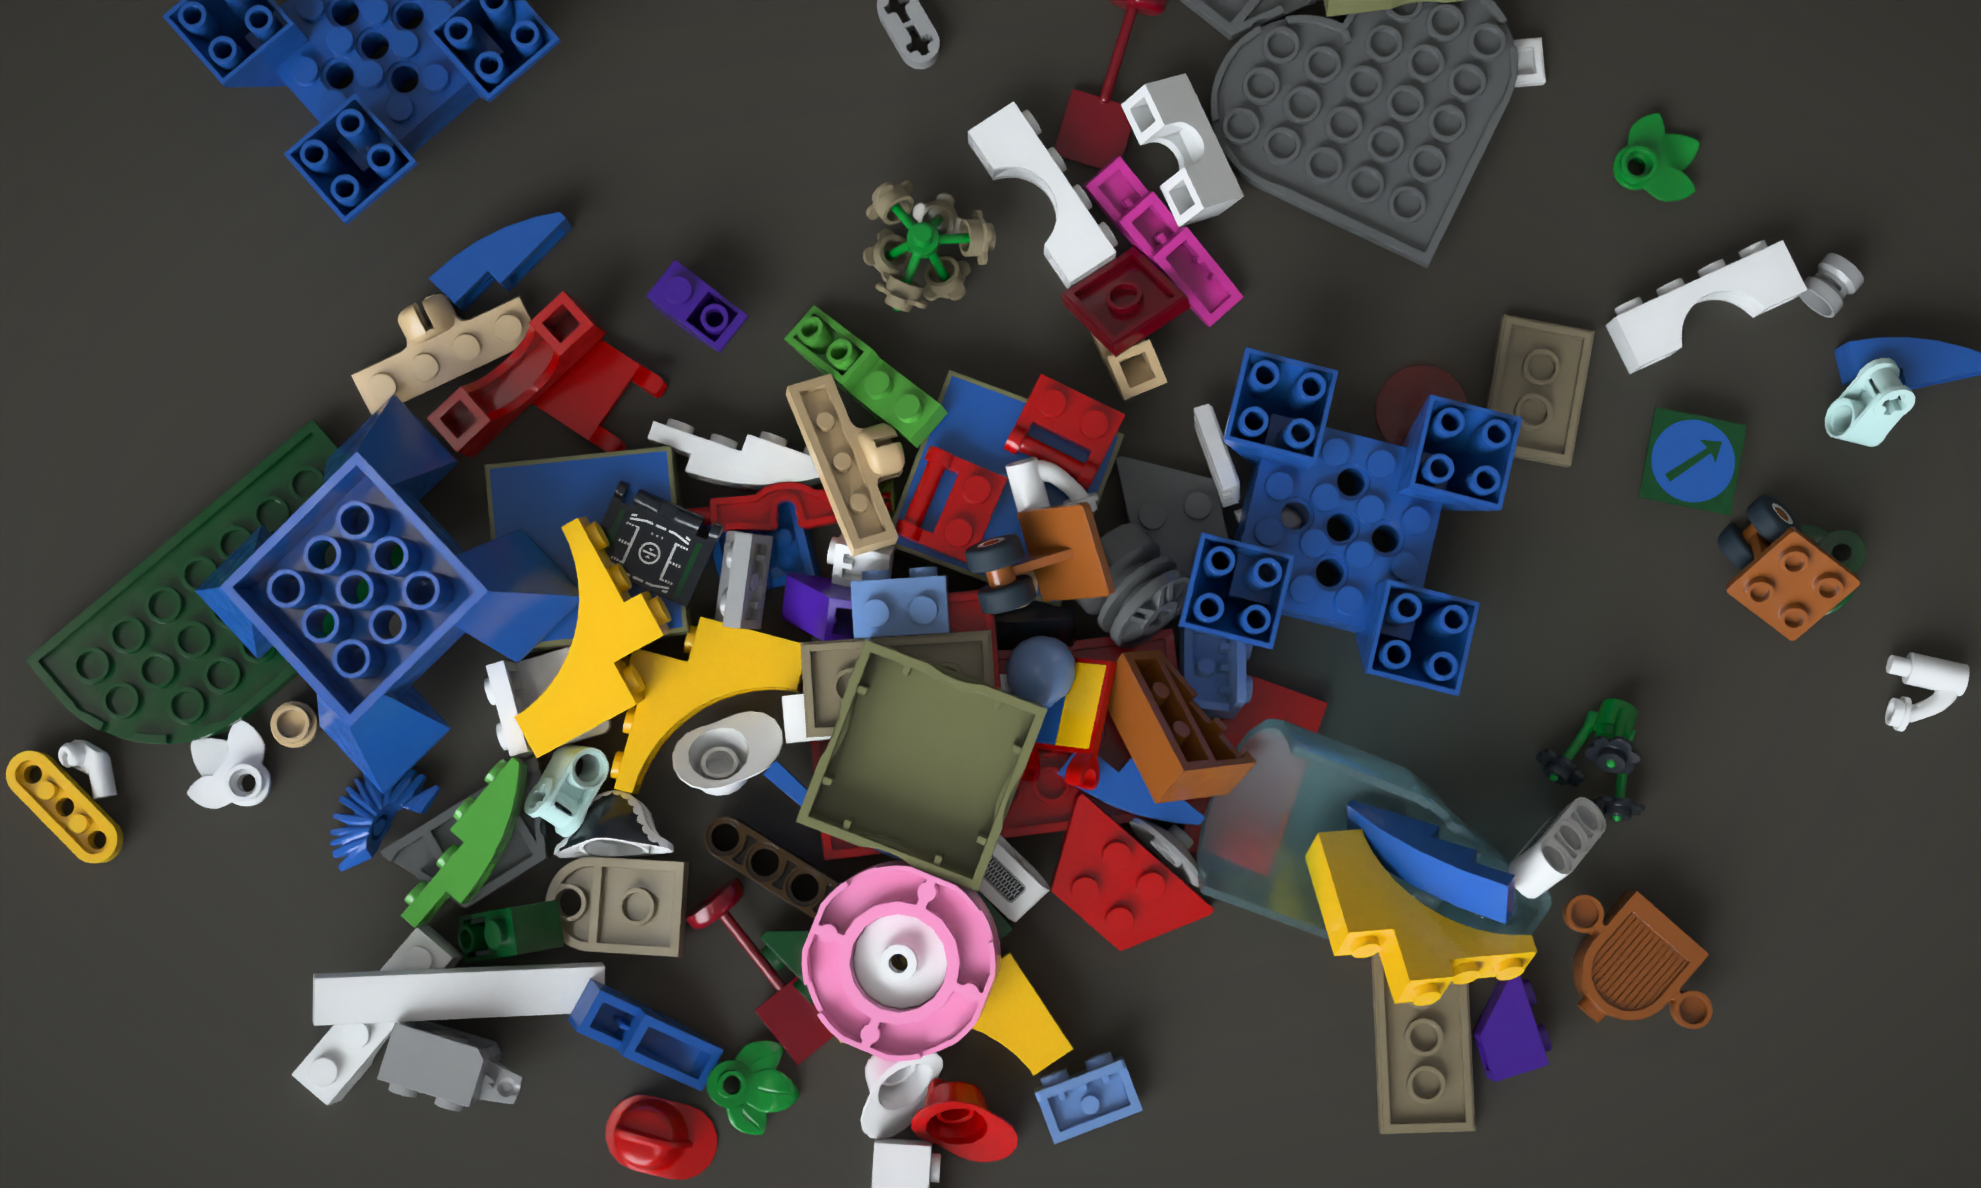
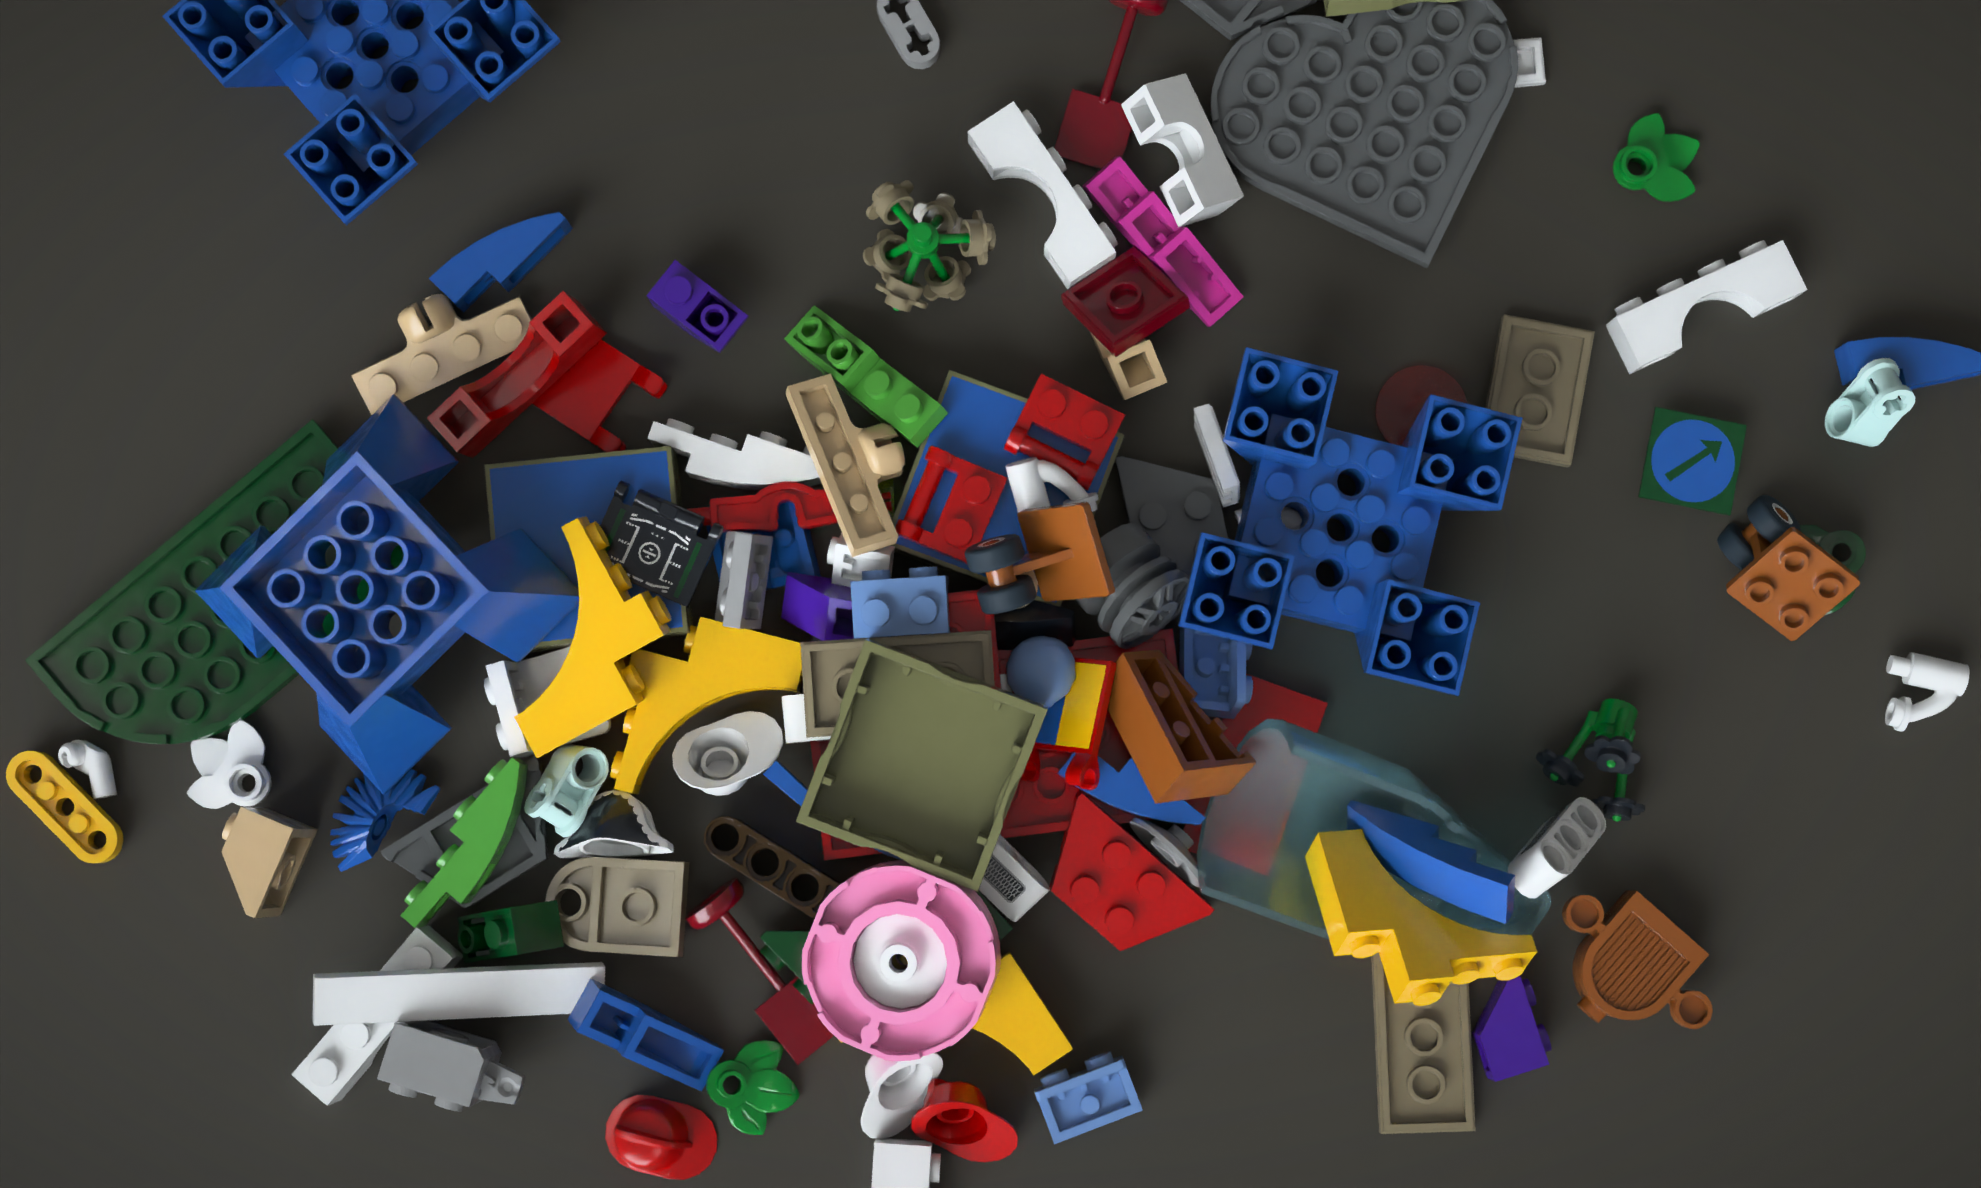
tan plate [270,701,319,748] -> none
light grey wheel [1799,253,1864,318] -> none
none -> tan slope [221,807,318,918]

